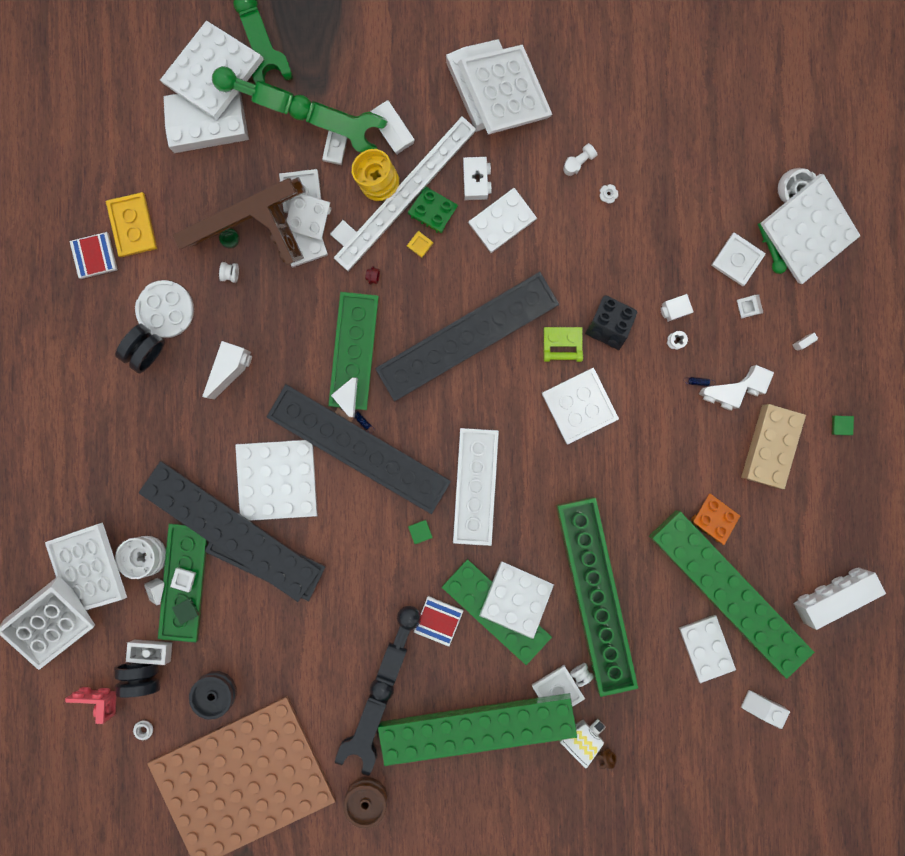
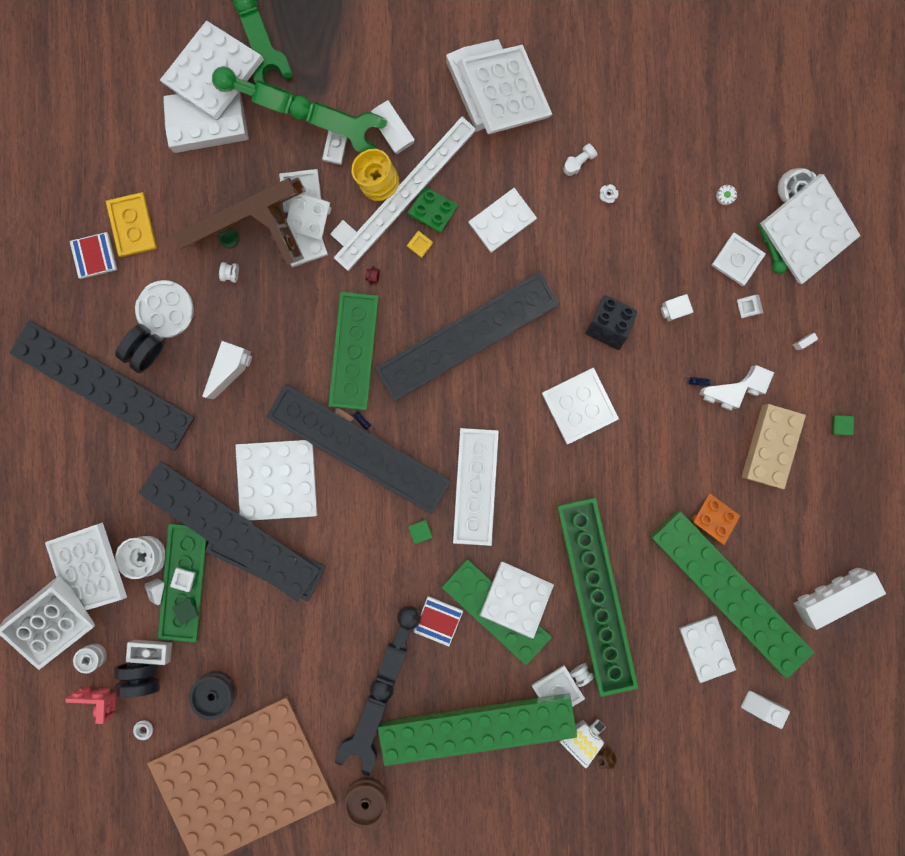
white slope [331,378,358,417] -> none
white brick [463,157,491,200] -> none
lime plate [544,327,583,362] -> none
white bush [667,331,688,350] -> none
none -> black plate [10,321,195,450]
none -> white wheel [73,643,107,674]
none -> white tile [716,185,737,205]

